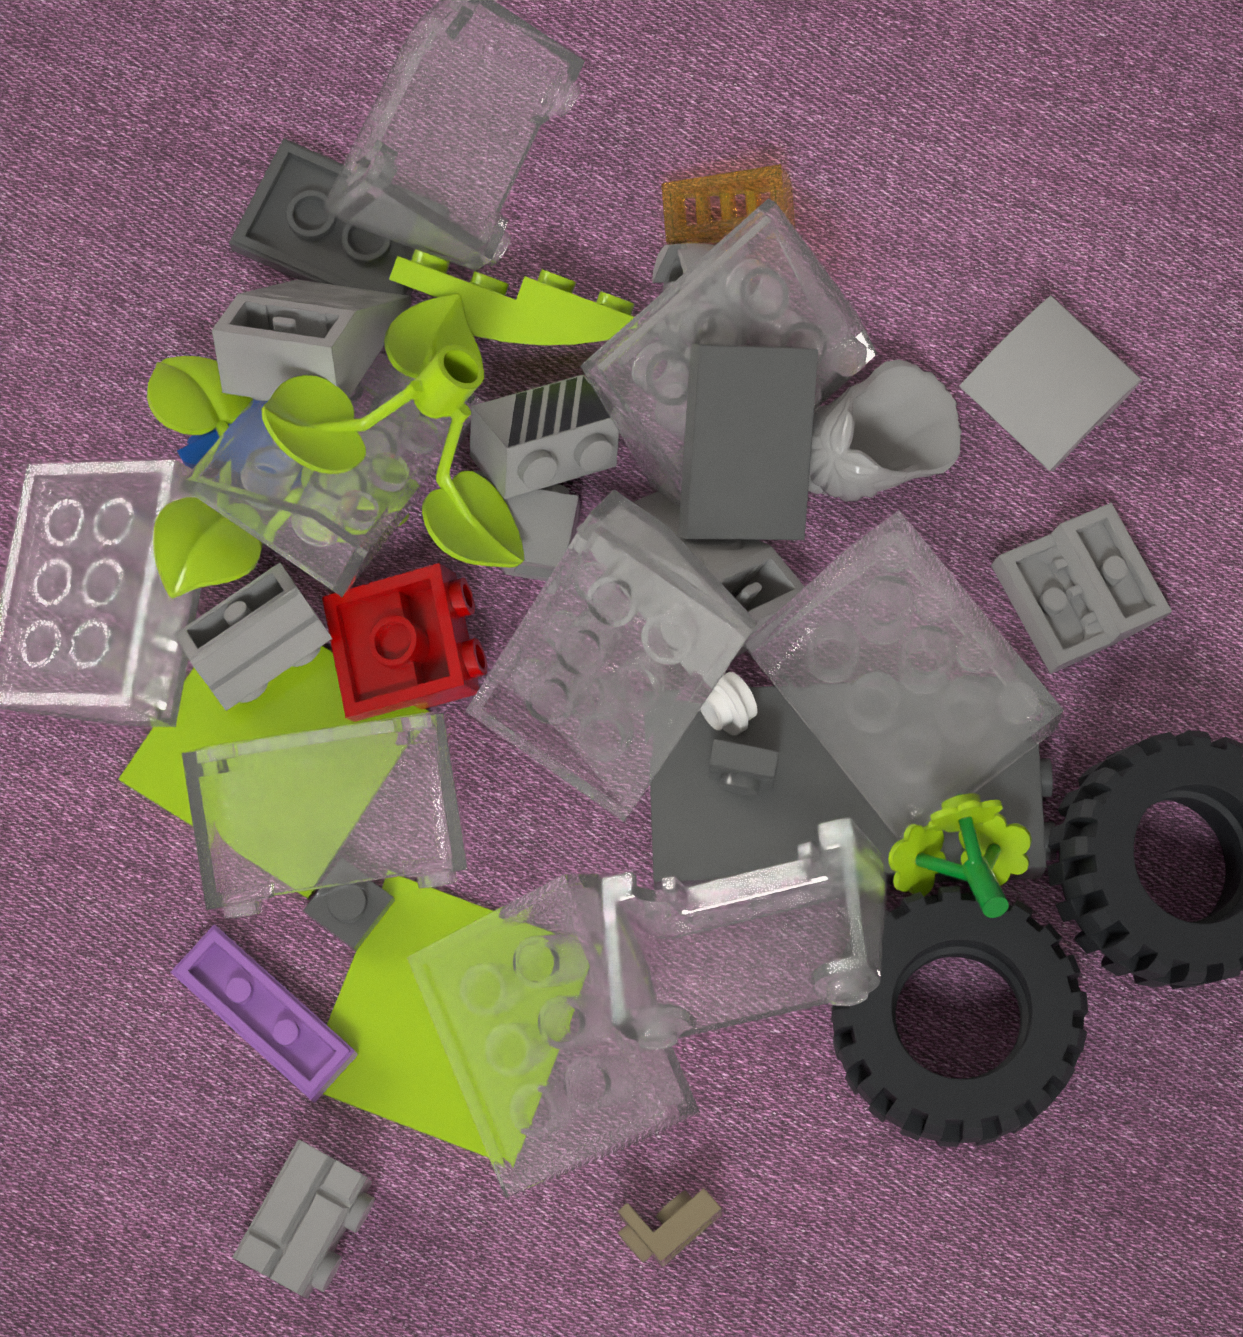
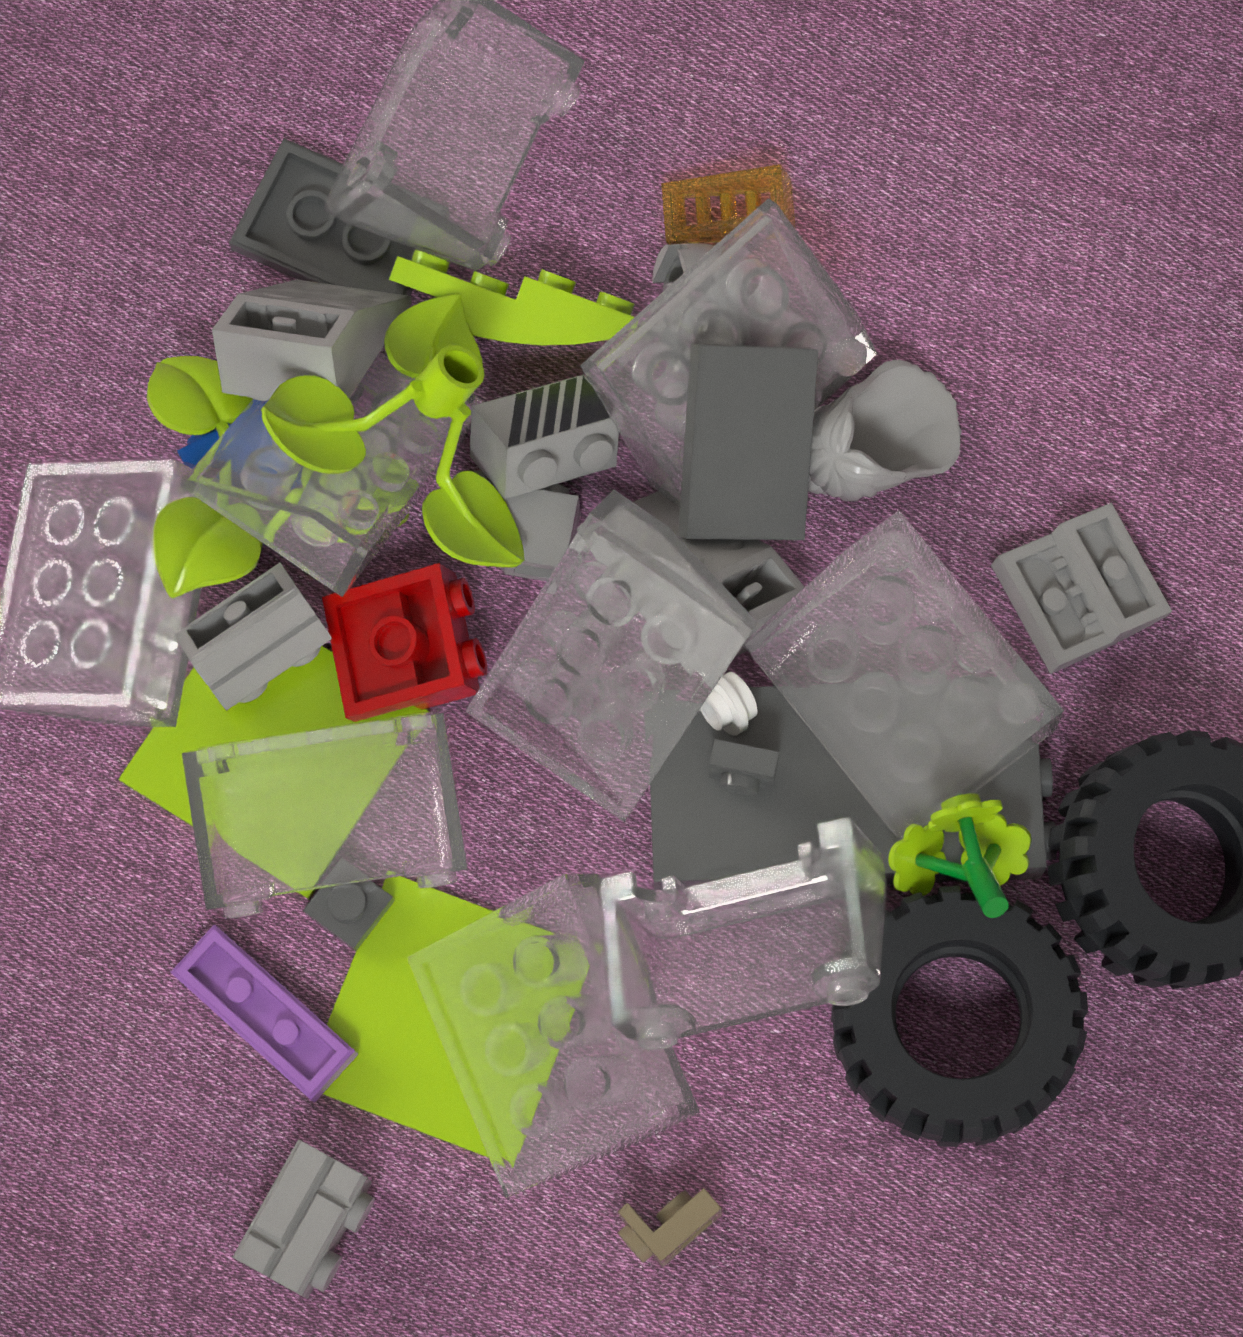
light grey slope [959,295,1143,472] -> none

